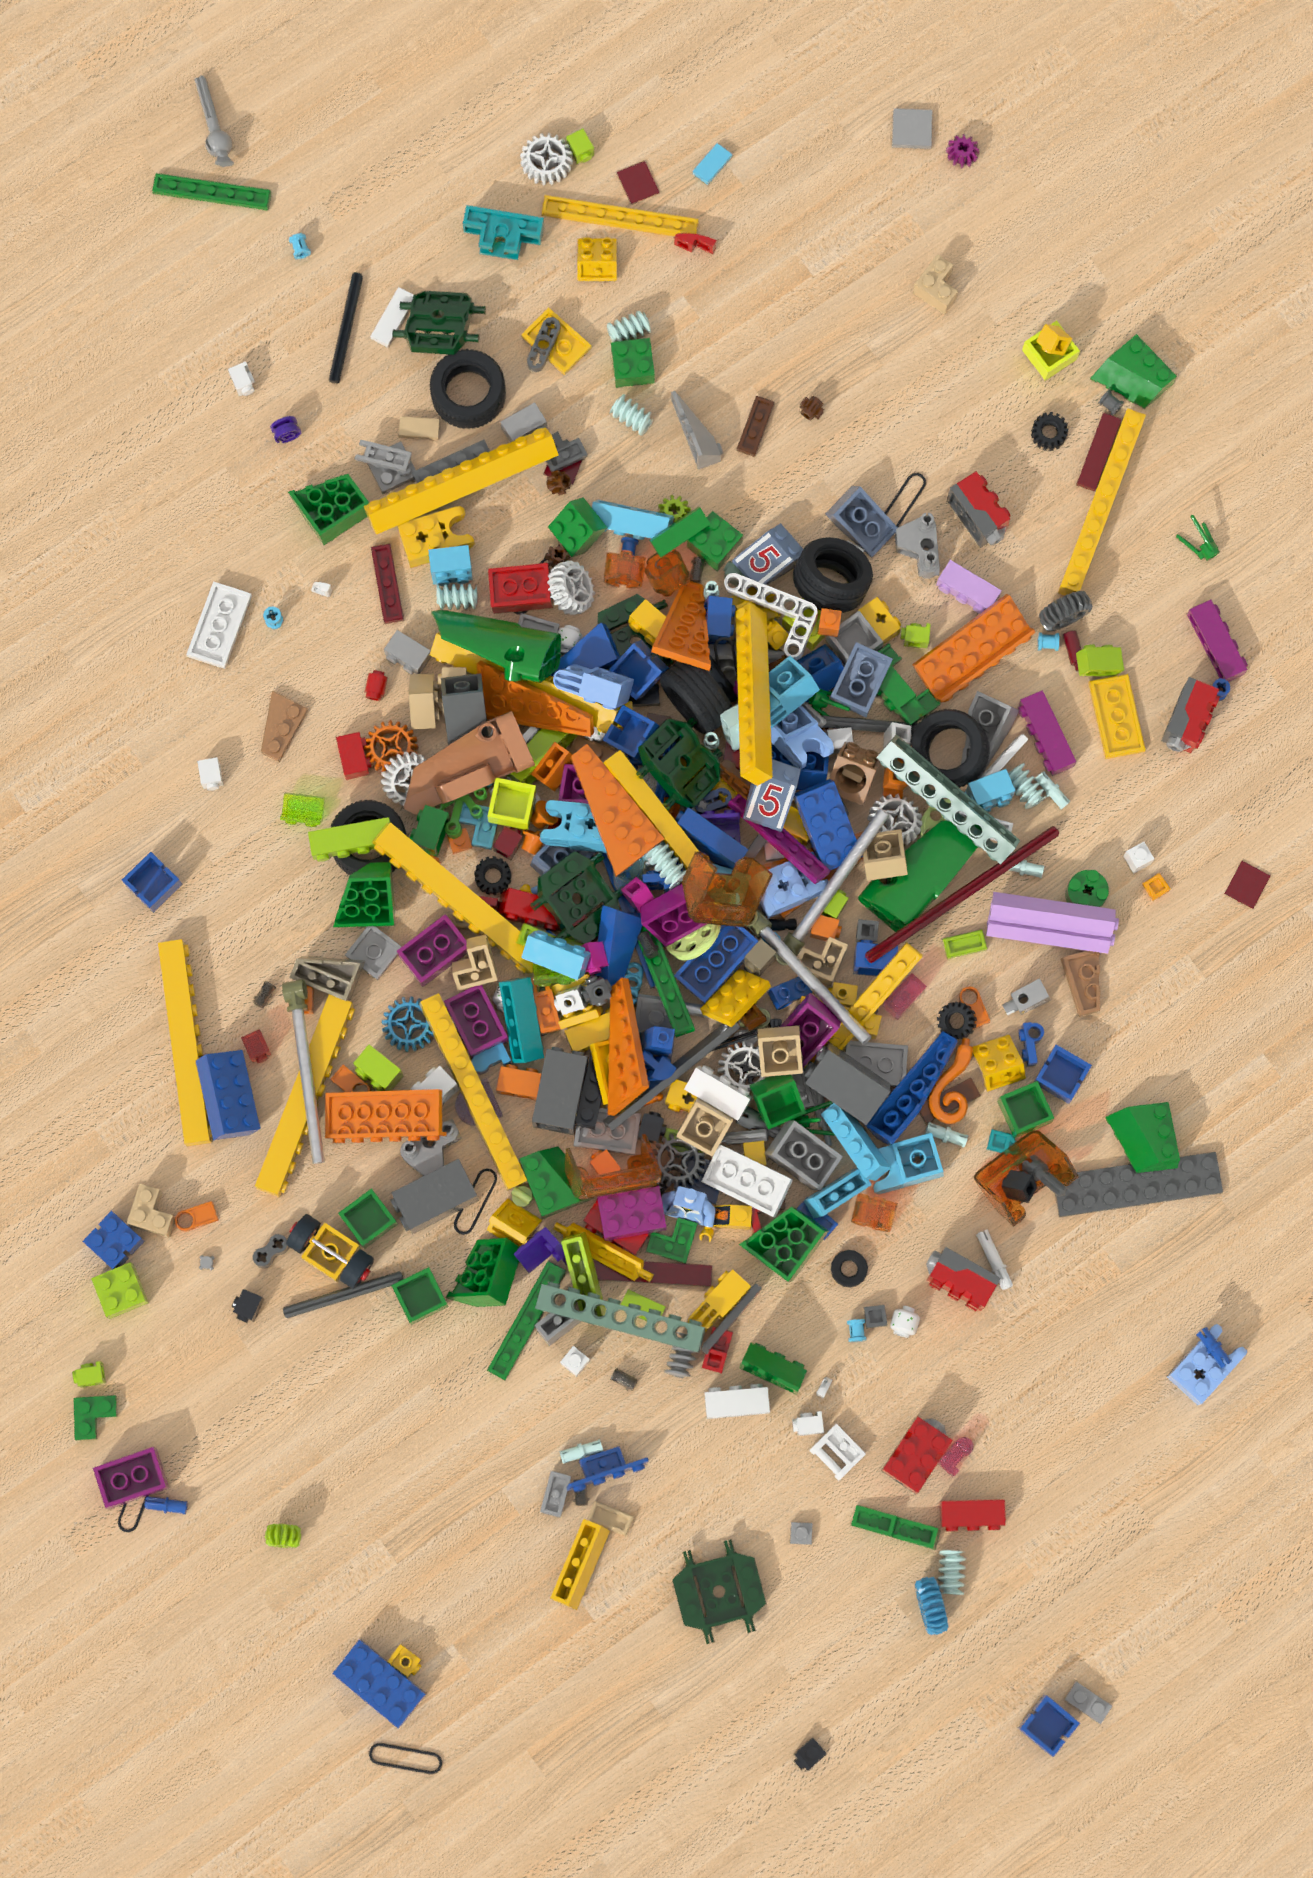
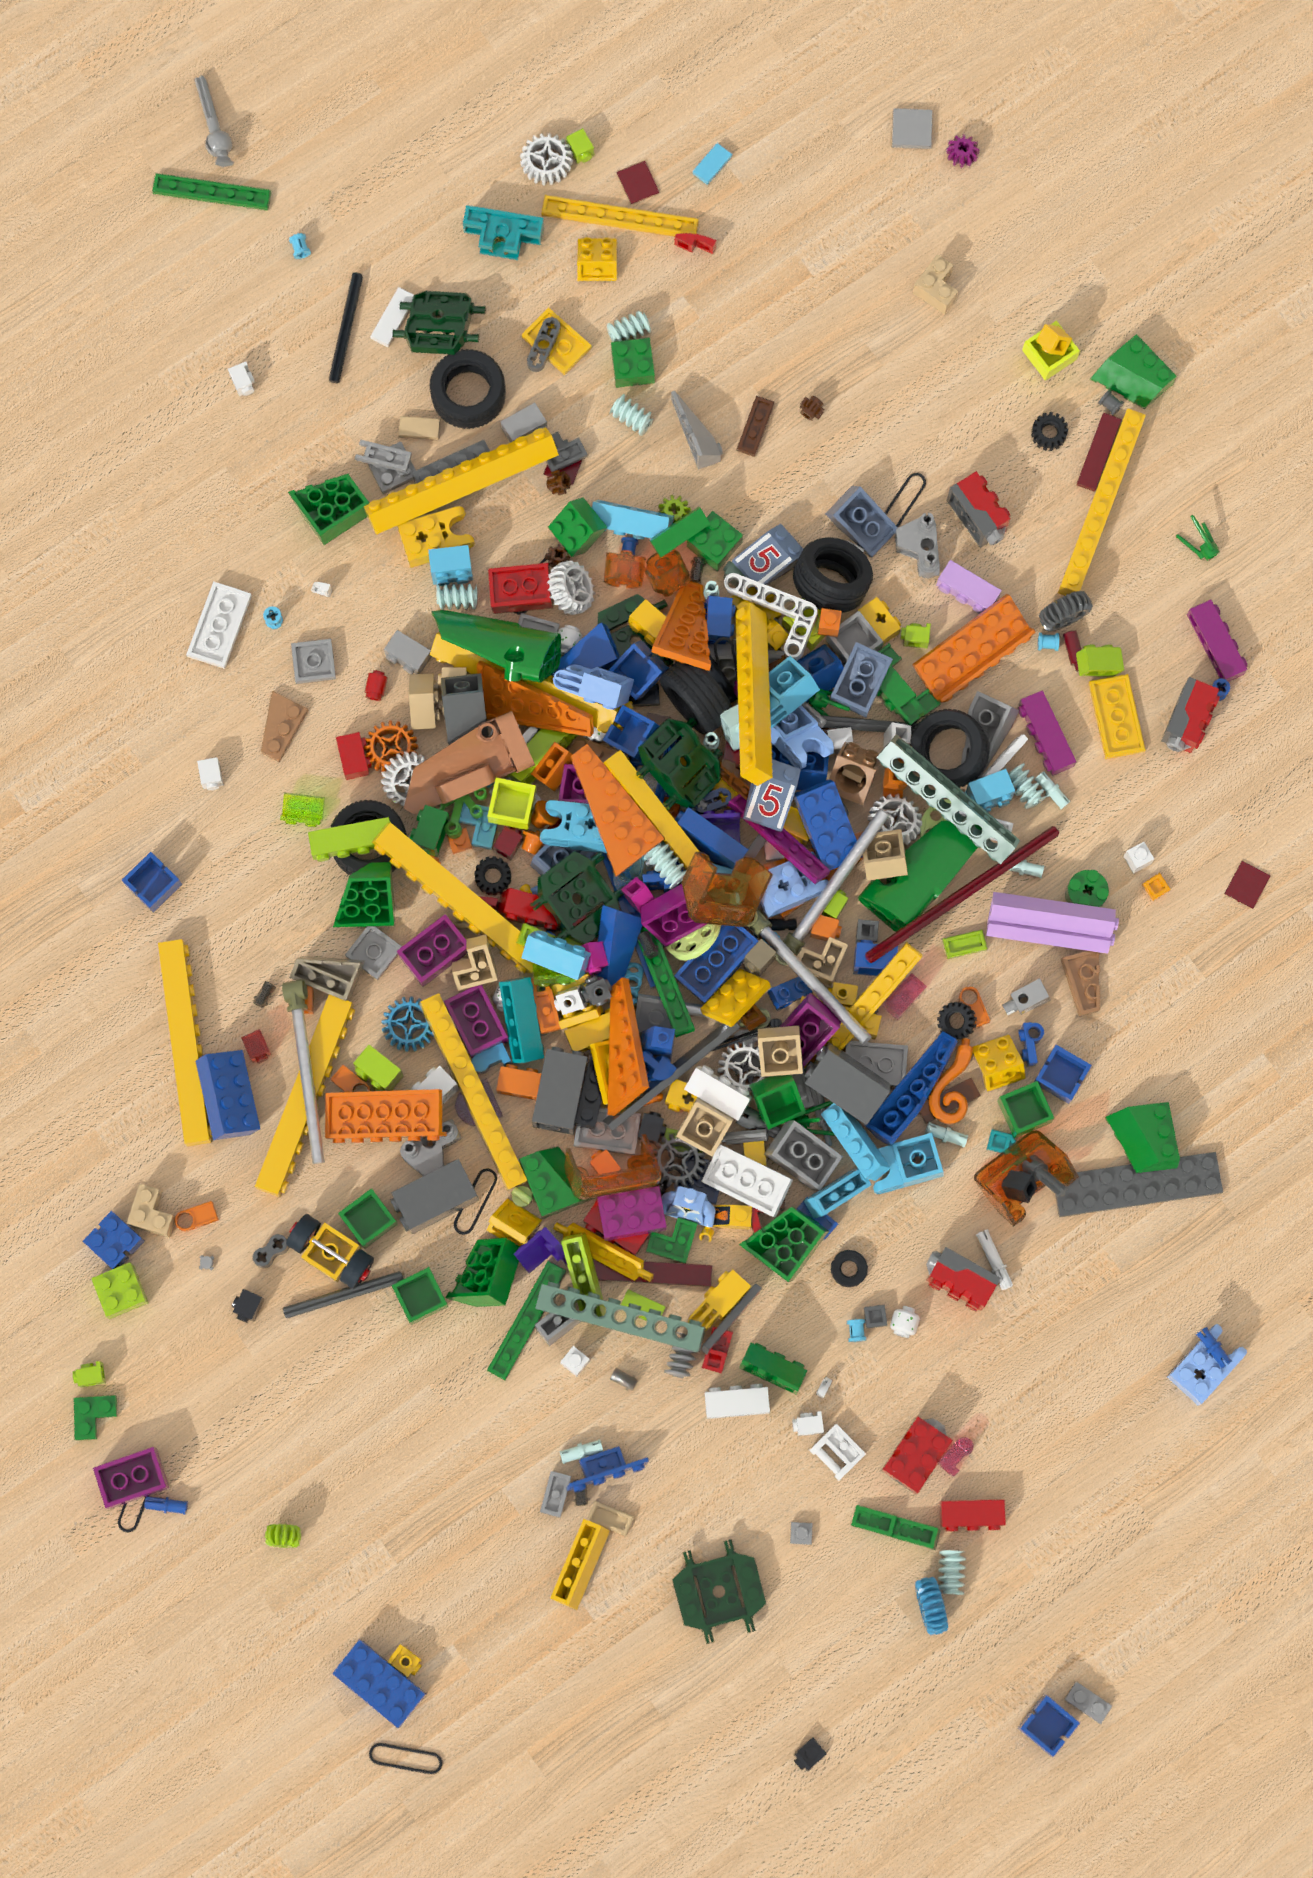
dark purple wheel [270,416,302,443] -> none
dark red tile [371,544,404,624] -> none
clear orange brick [851,1193,898,1232] -> none
none -> light grey plate [291,639,336,684]

